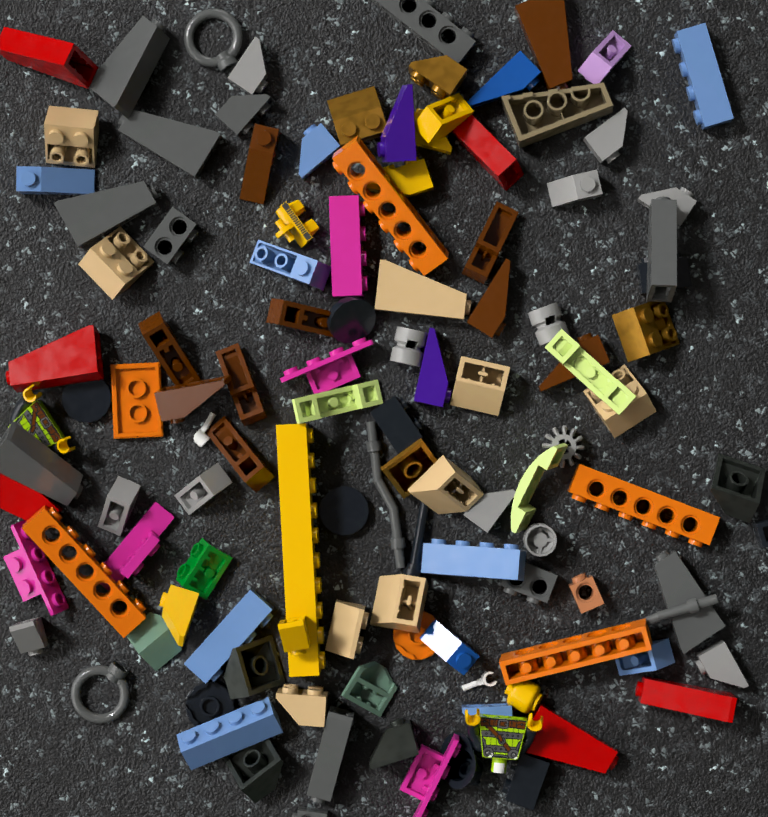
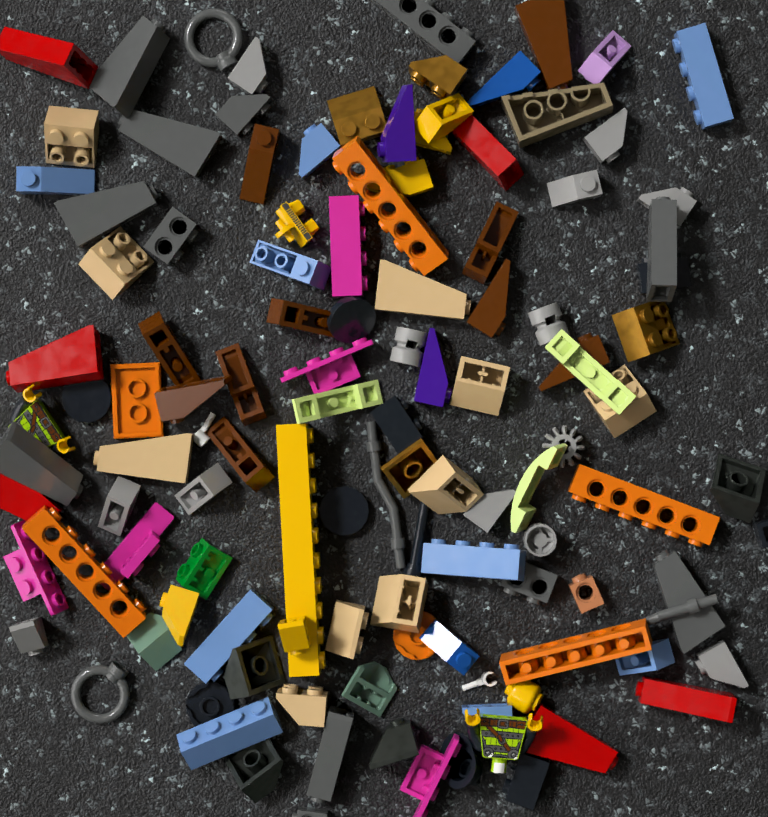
none -> tan slope [93,433,194,483]

